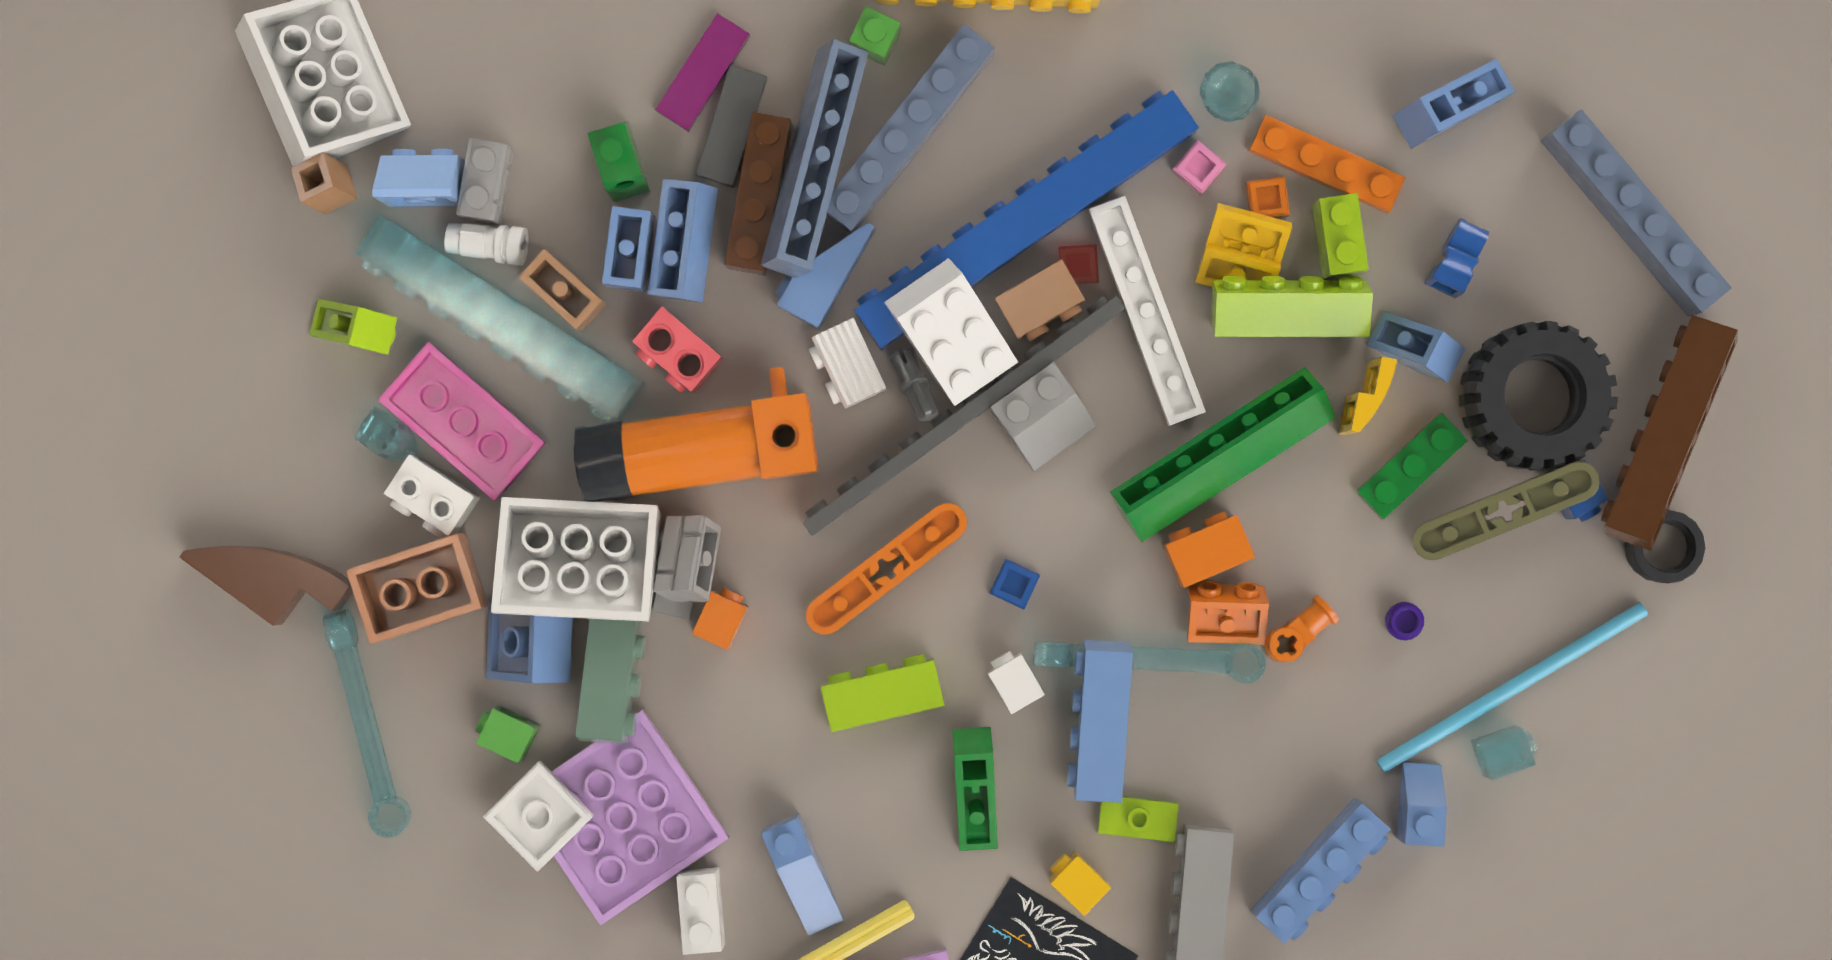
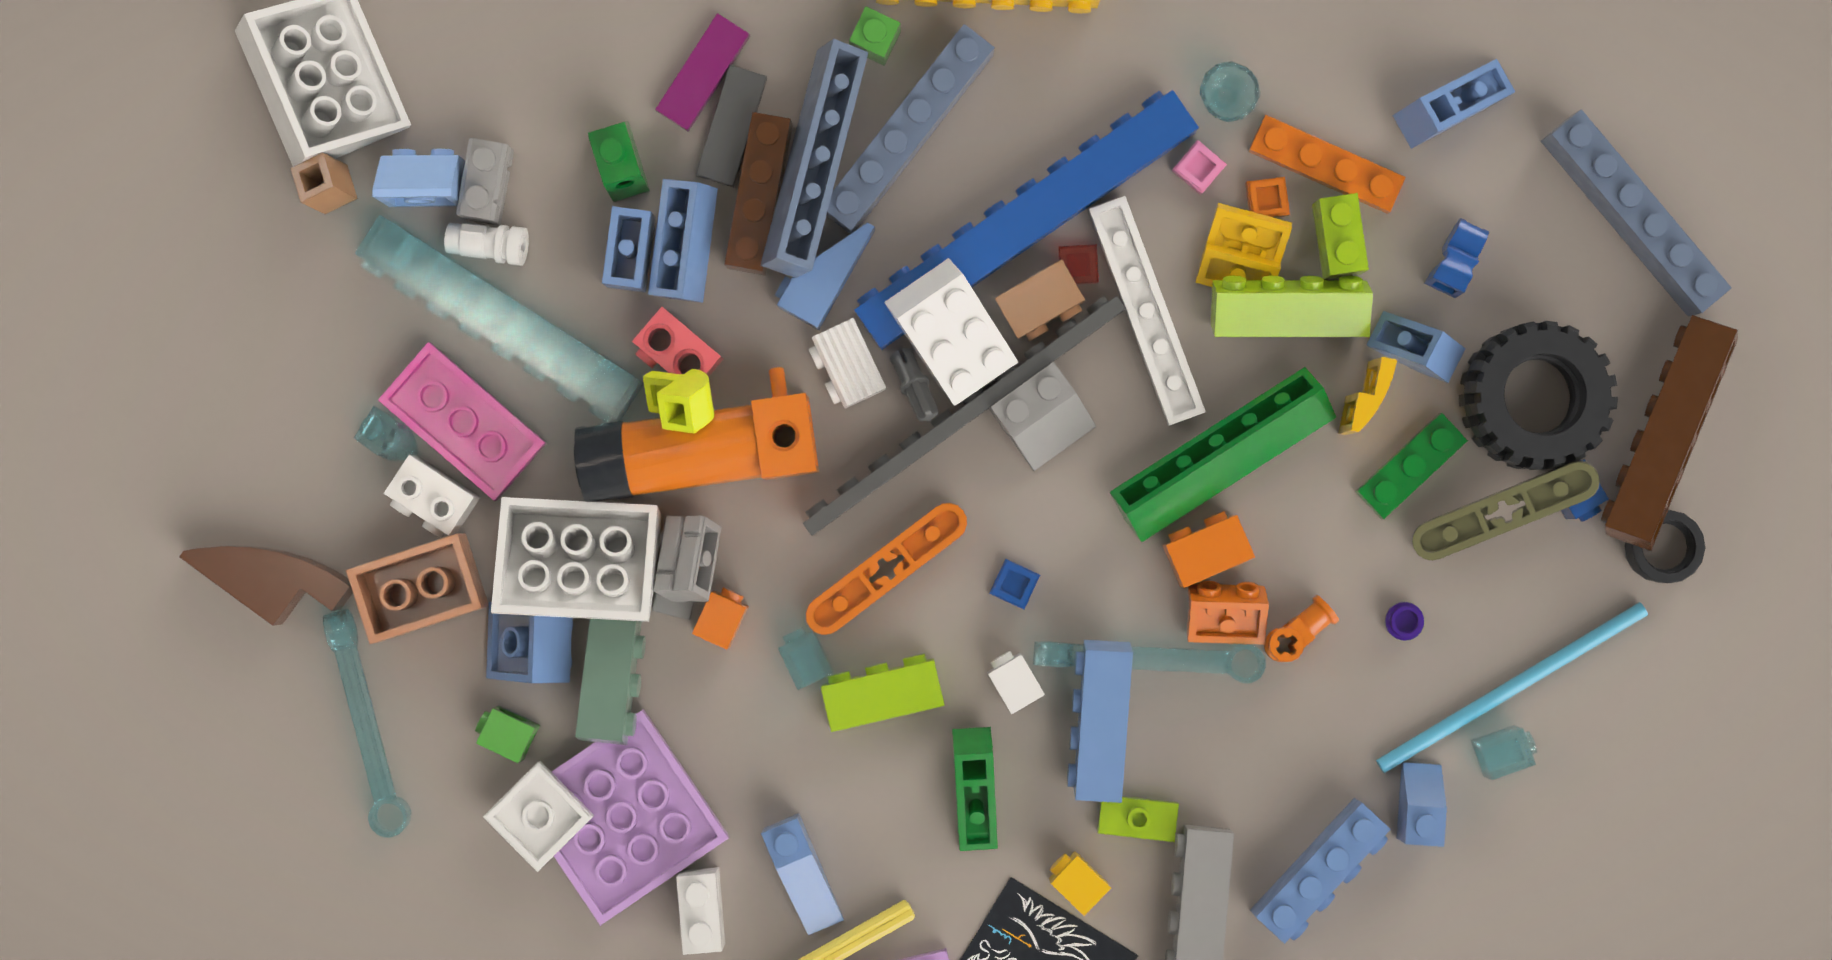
lime slope [309,298,397,355] -> none
medium nougat brick [518,249,608,333] -> none
none -> neon yellow brick [643,369,715,434]
none -> clear light blue brick [778,627,834,690]

